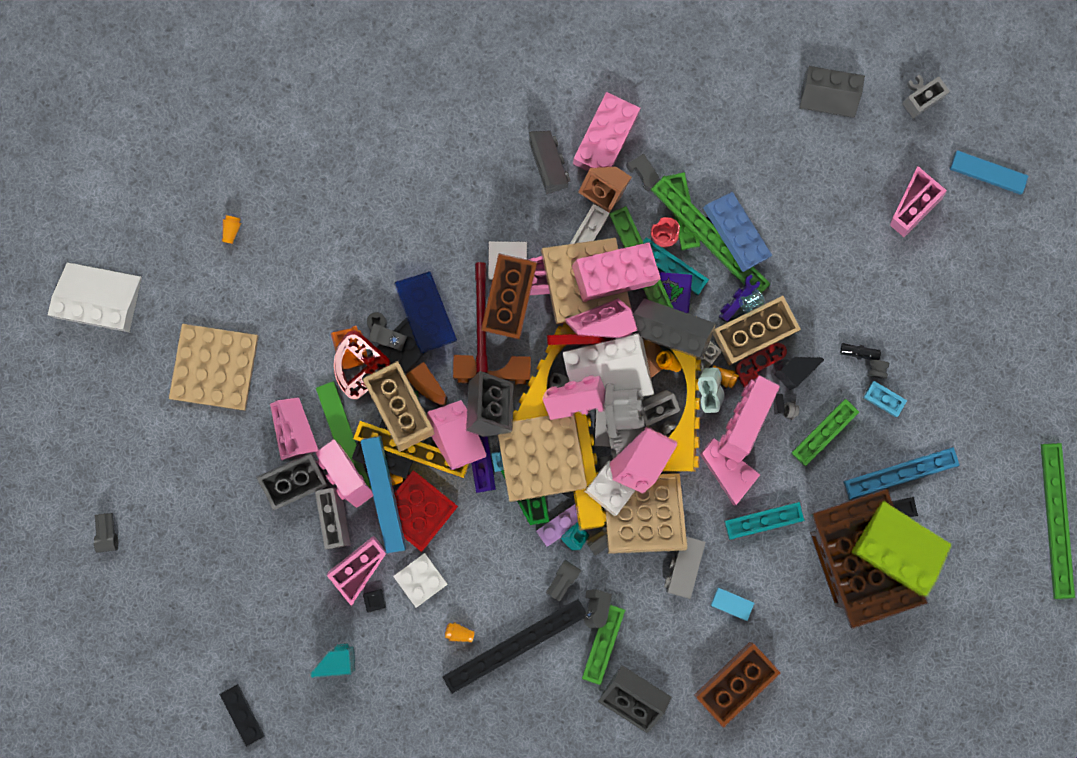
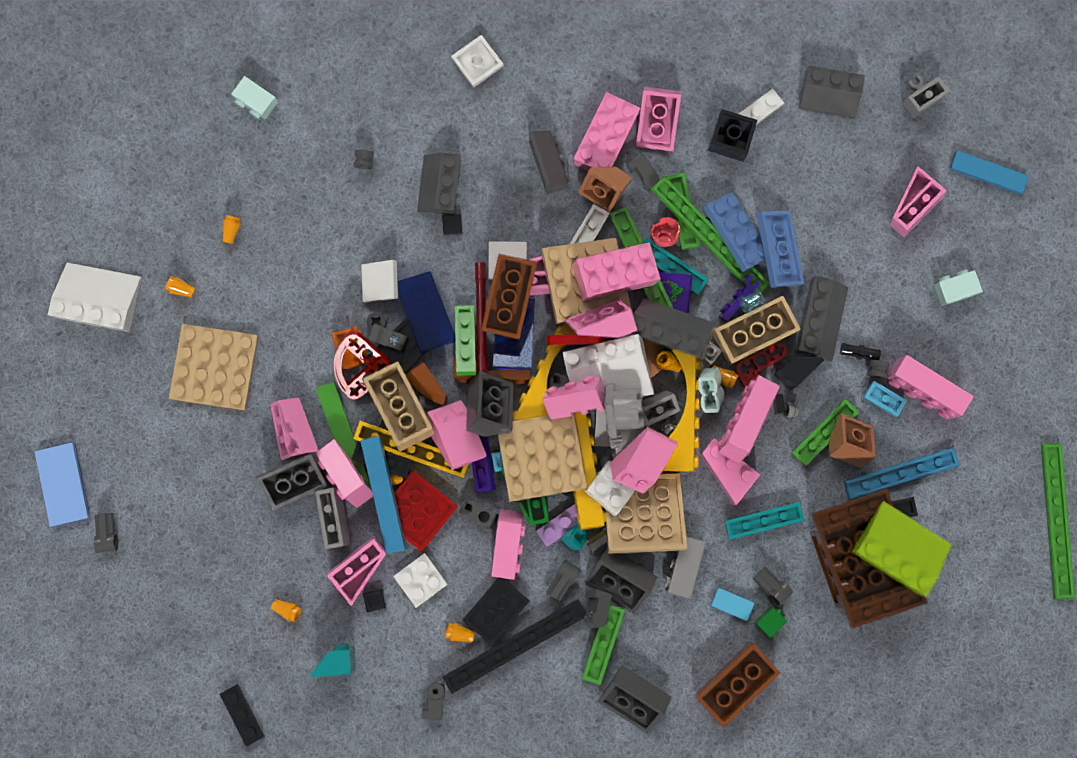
none -> light blue tile [34,443,90,527]
none -> light orange cone [165,276,196,298]
none -> light aqua brick [231,76,278,120]
none -> light orange cone [271,599,302,622]
none -> dark grey wheel [354,150,374,169]
none -> white tile [361,260,398,303]
none -> dark grey slope [417,153,461,215]
none -> dark grey leg [421,682,445,720]
none -> black tile [442,214,463,235]
none -> white plate [451,35,504,88]
none -> bright green plate [455,305,476,376]
none -> dark grey leg [459,499,499,530]
none -> black plate [463,578,530,646]
none -> bright pink wedge [491,509,526,580]
none -> clear blue tile [493,298,535,370]
none -> dark grey slope [585,547,658,614]
none -> bright pink slope [636,87,682,151]
none -> black slope [708,109,758,162]
none -> white plate [739,89,784,125]
none -> dark grey piece [753,567,793,607]
none -> green brick [754,606,787,638]
none -> medium blue plate [757,211,804,288]
none -> dark grey slope [795,276,848,361]
none -> nougat slope [829,413,876,469]
none -> bright pink brick [887,355,974,419]
none -> light aqua brick [934,269,983,306]

